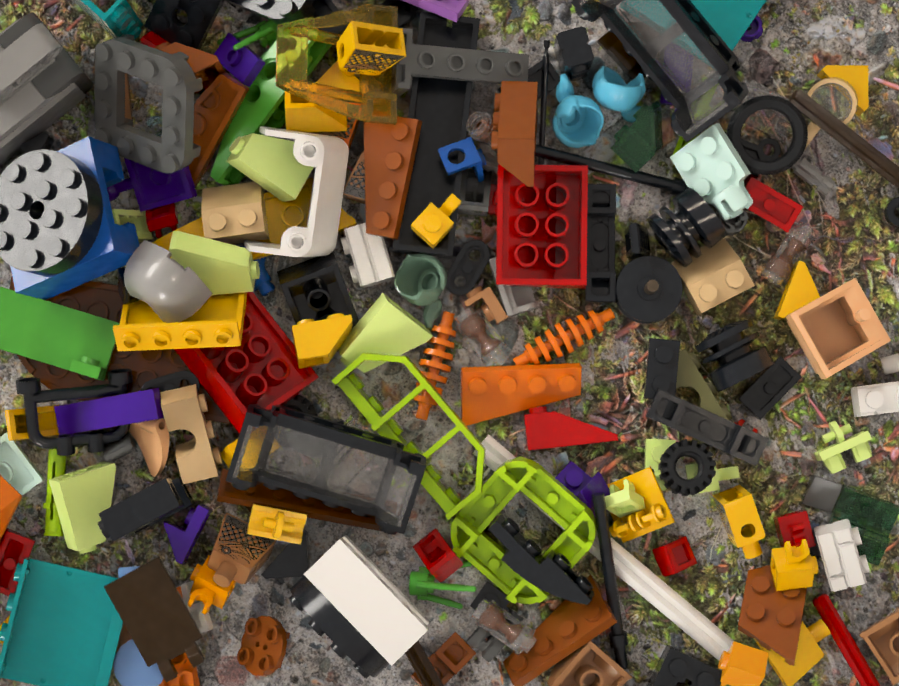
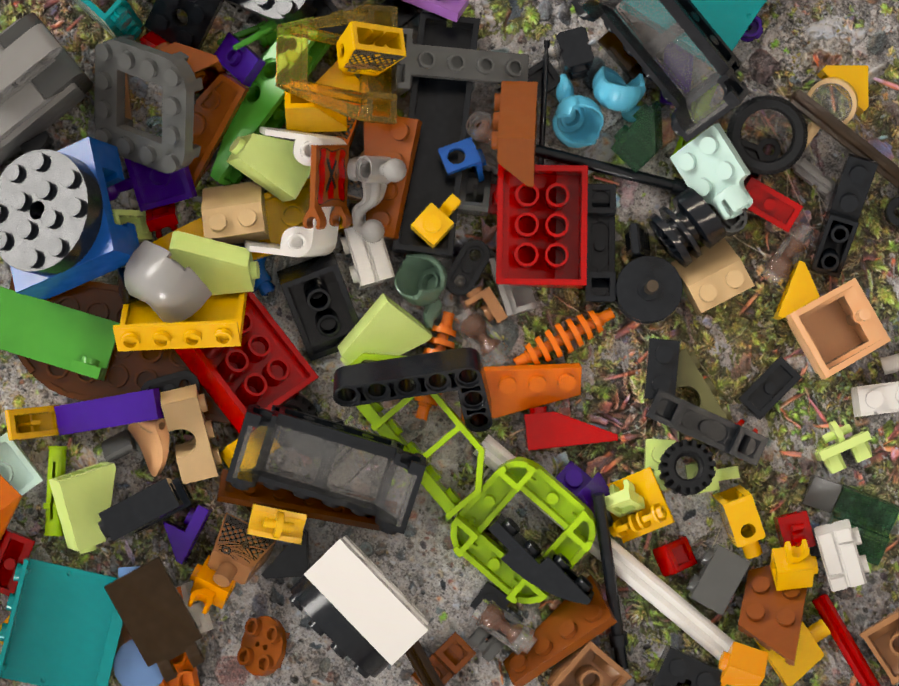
black bar [16,369,133,456] -> none
yellow slope [292,313,352,369] -> none
bright green plant [409,561,476,609] -> none
red slope [412,528,463,582] -> none
black wheel [695,318,775,392] -> none
none -> dark orange flag [303,144,352,230]
none -> black beam [333,347,492,432]
none -> light grey piece [347,155,407,243]
none -> dark grey brick [686,544,751,616]
none -> black slope [810,153,878,278]

